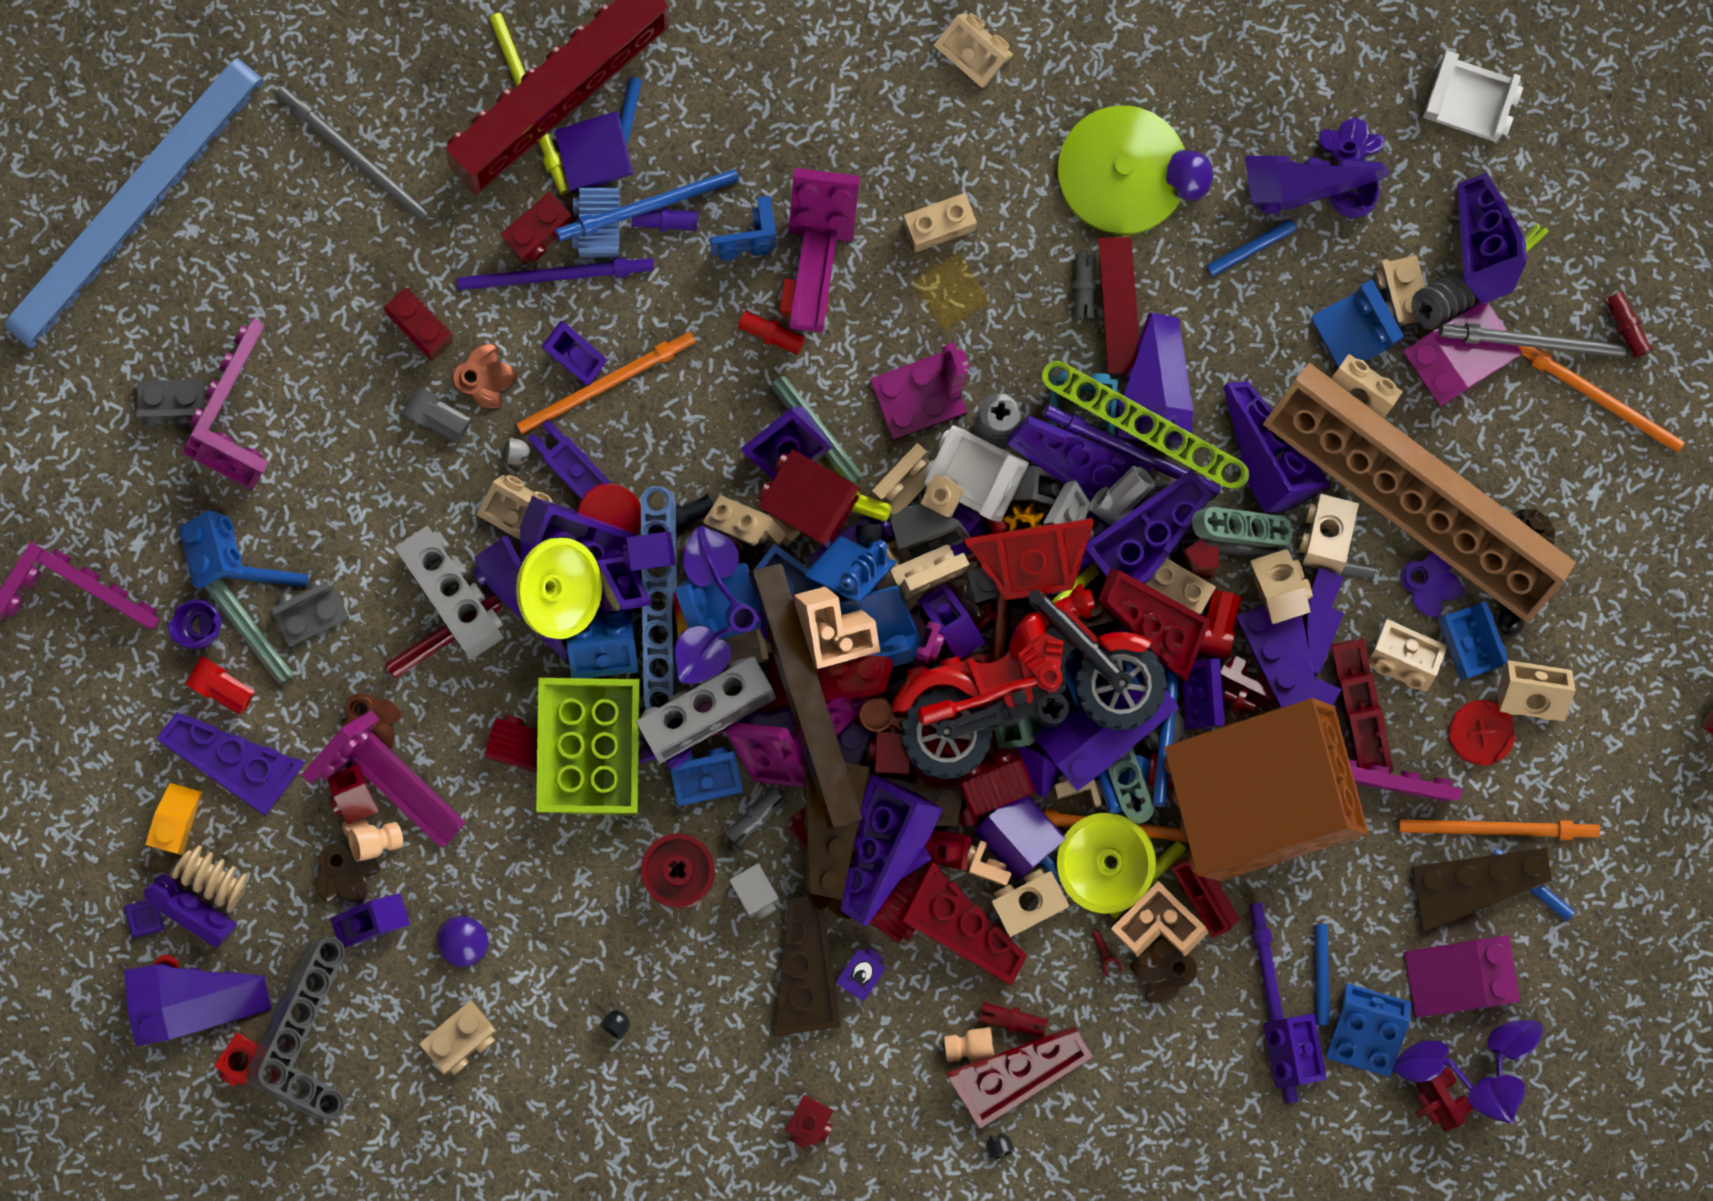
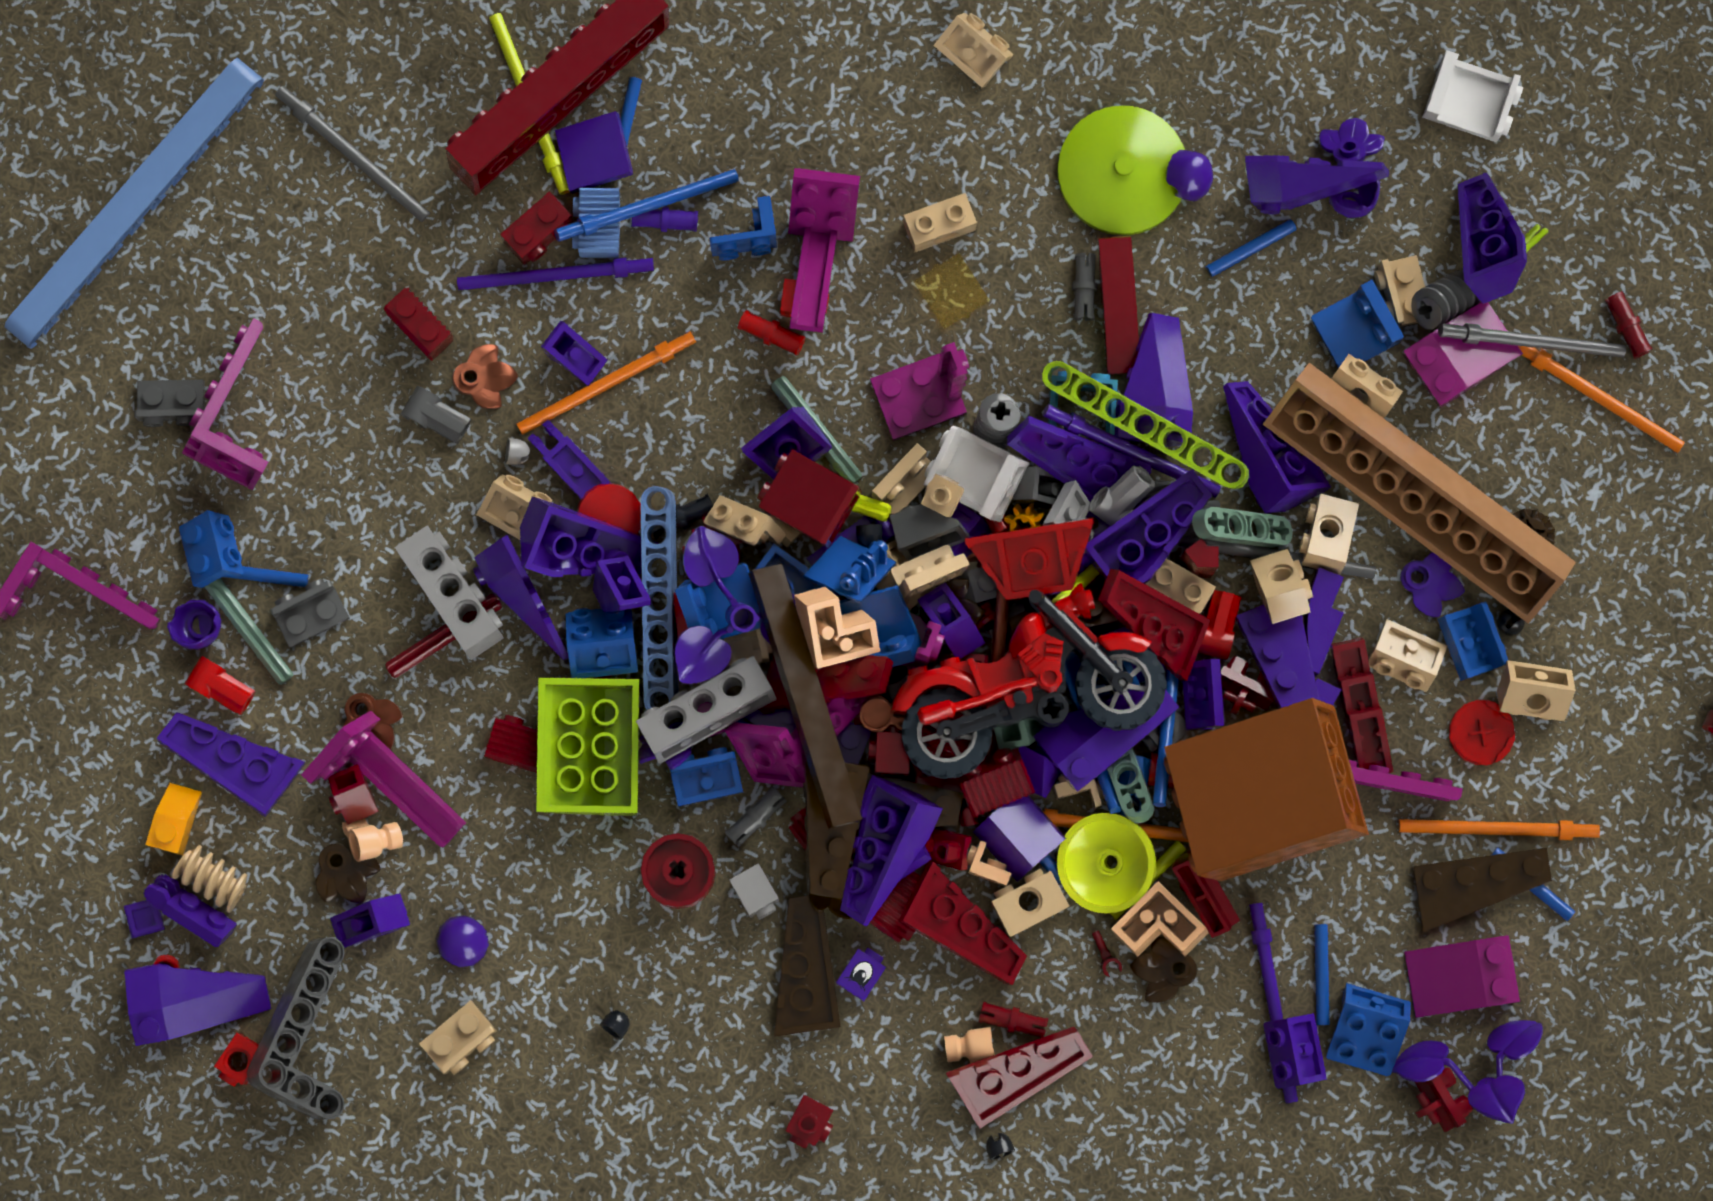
neon yellow dish [516,538,602,639] -> none
dark purple brick [623,532,676,571] -> none

